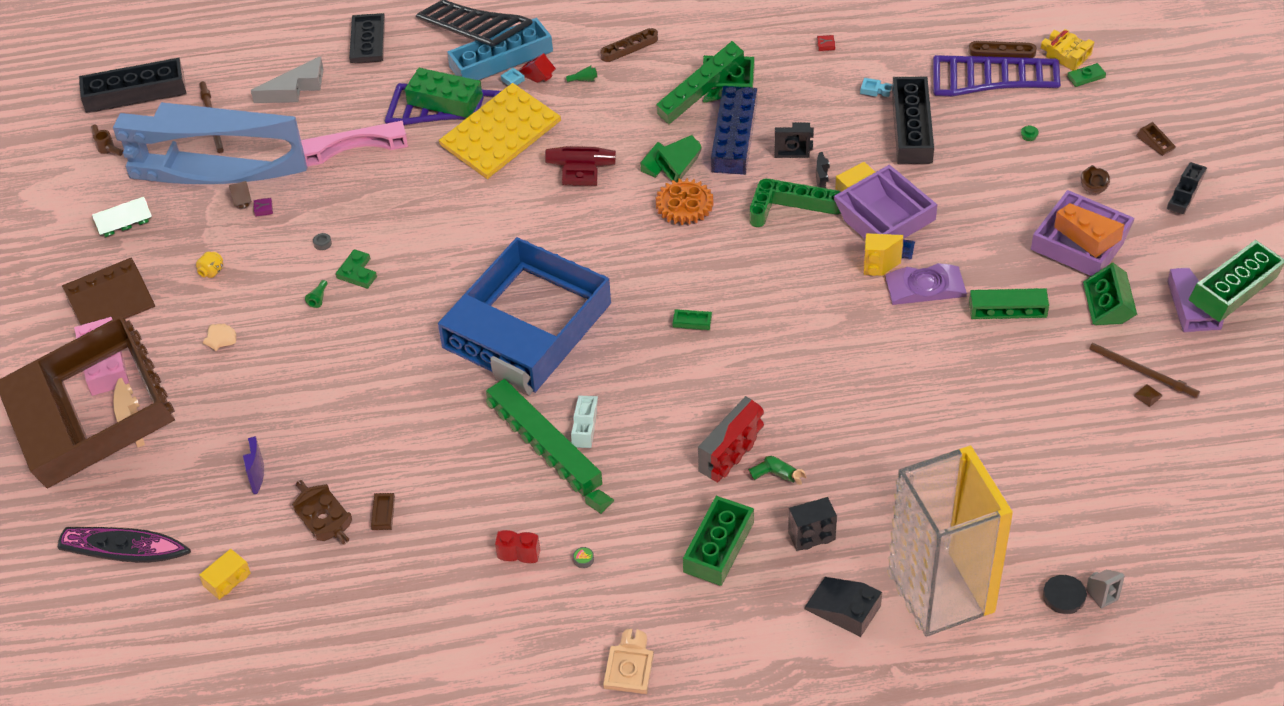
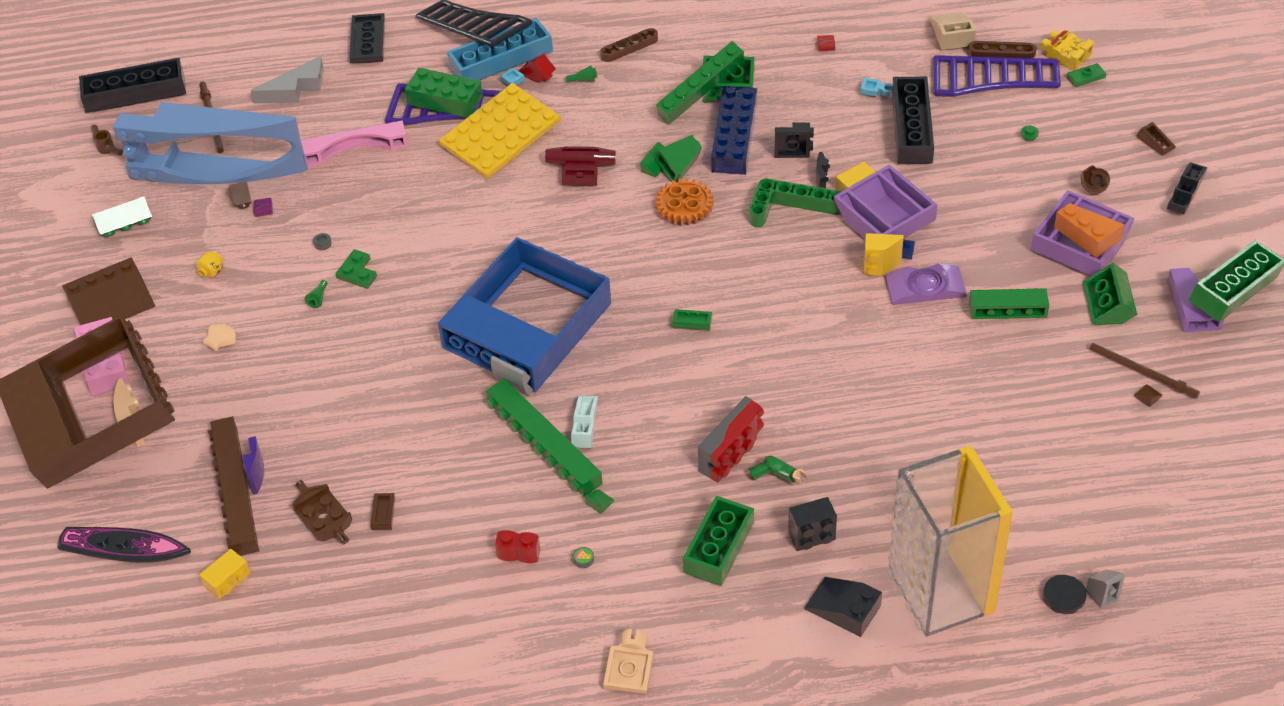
none -> reddish brown brick [208,416,260,556]
none -> tan slope [930,12,976,50]

